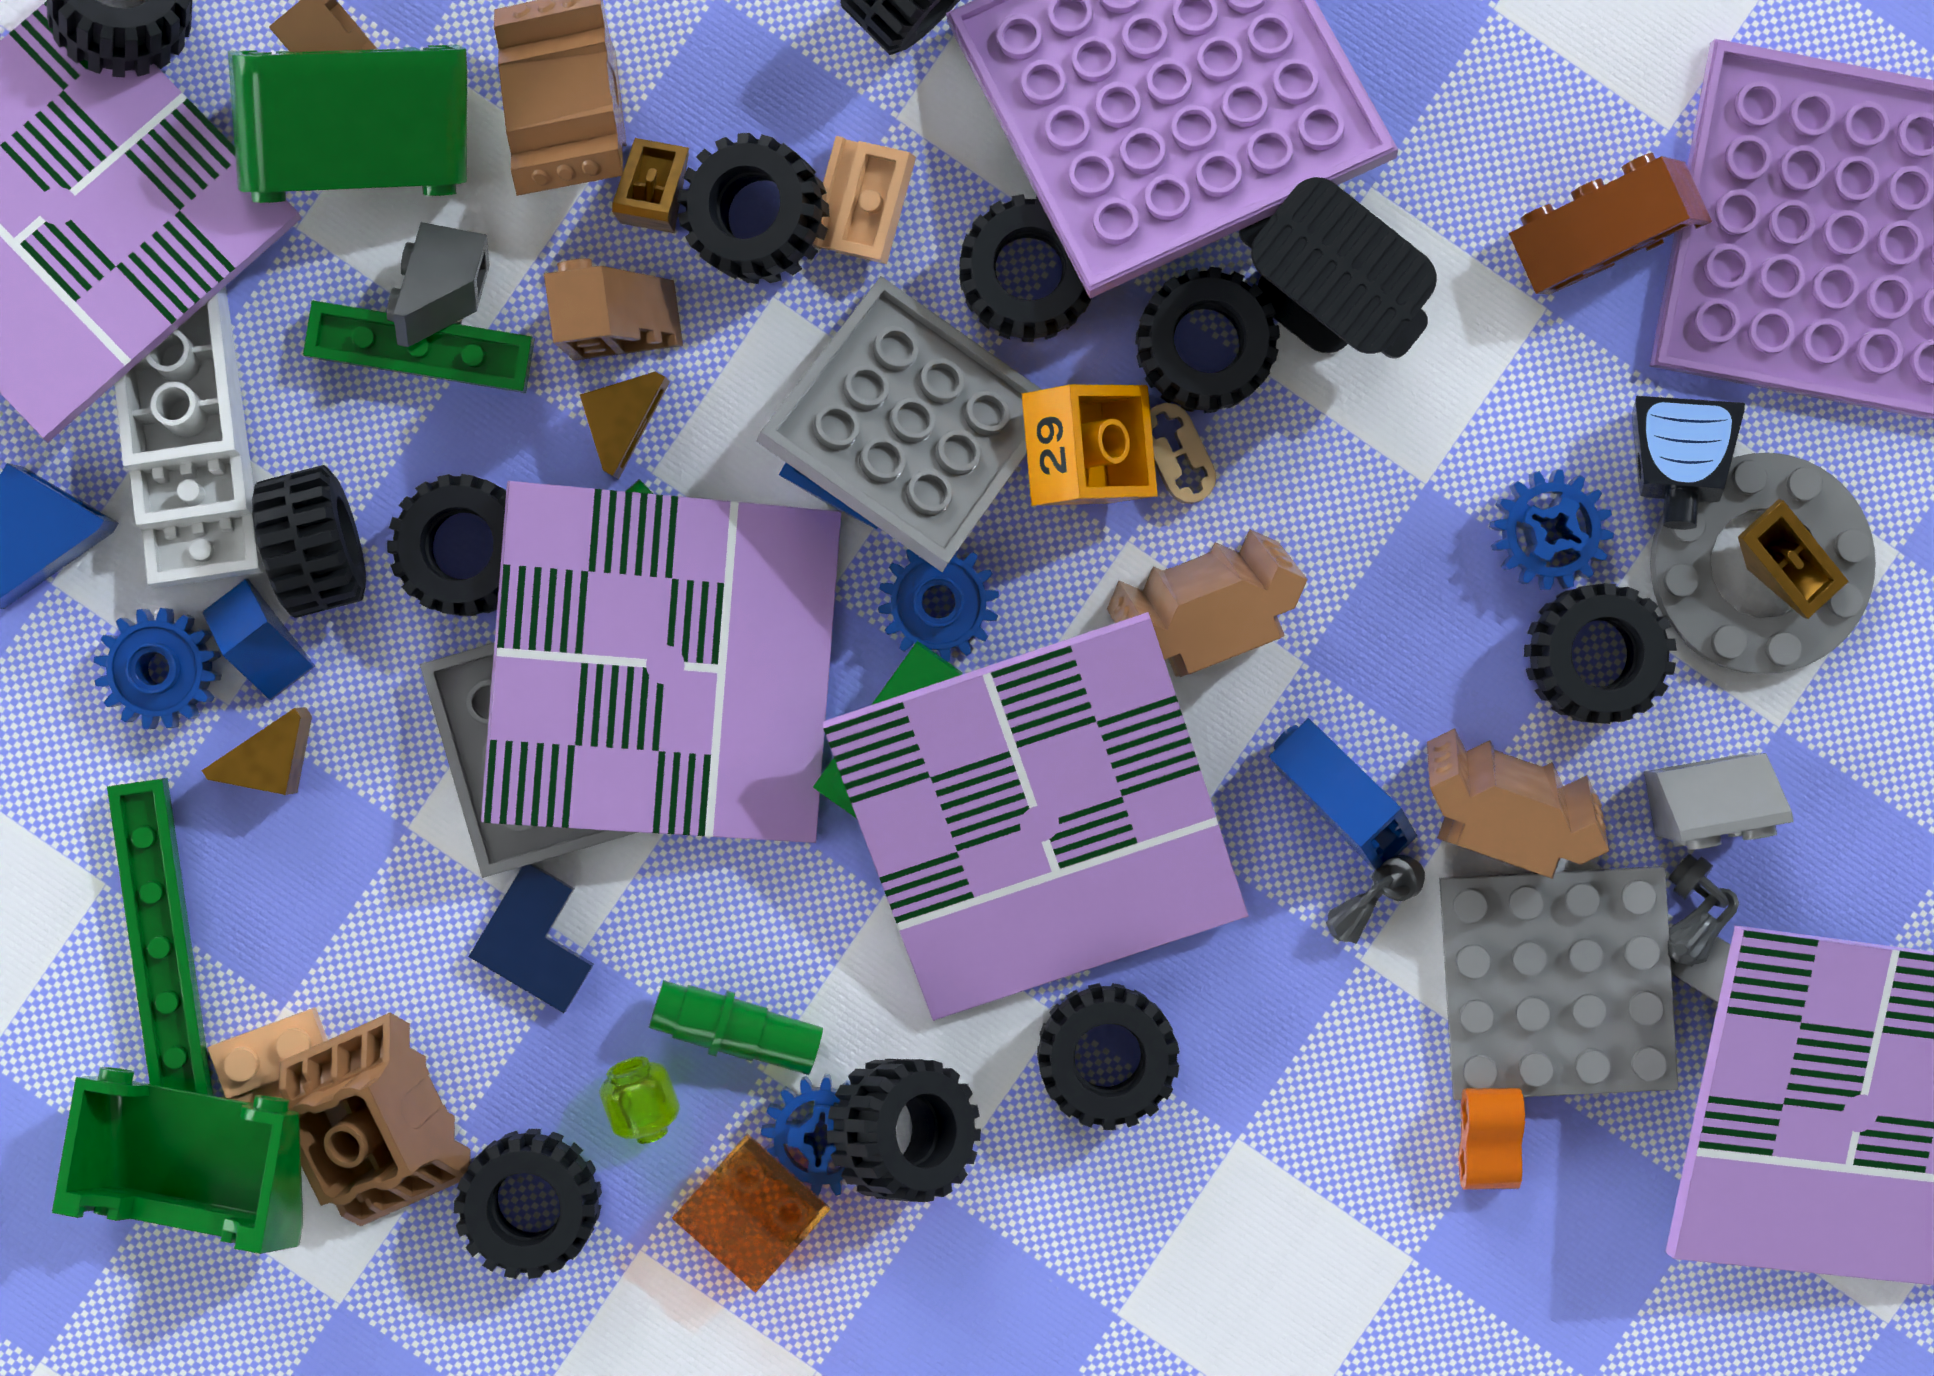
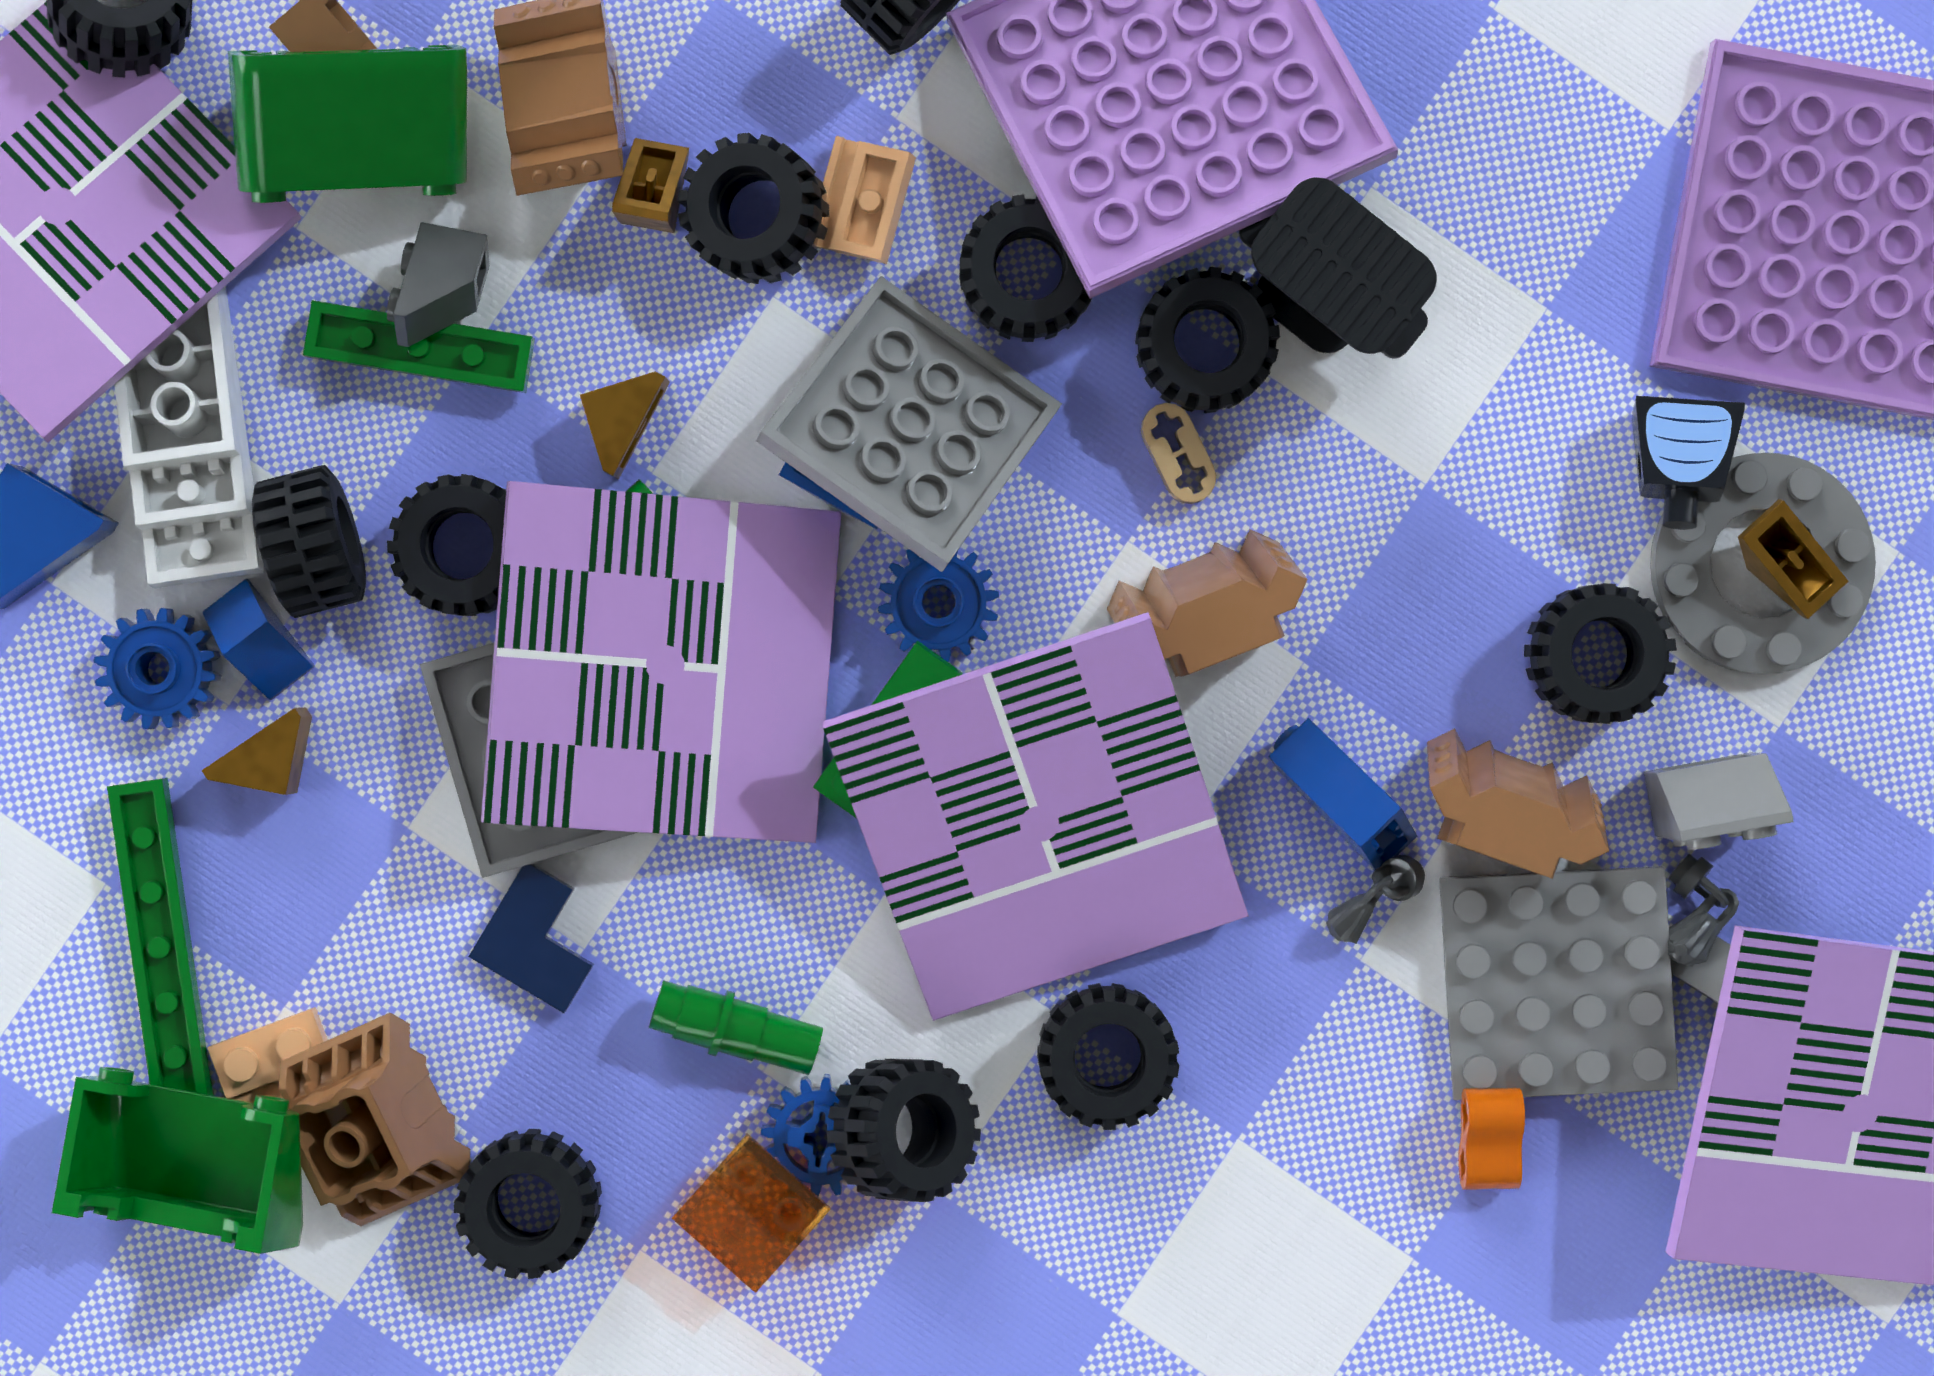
medium nougat wedge [544,259,683,361] -> none
clear neon green head [599,1056,680,1144] -> none
light orange brick [1022,384,1158,506] -> none
blue gear [1489,469,1614,590] -> none
dark orange wedge [1509,153,1712,295] -> none

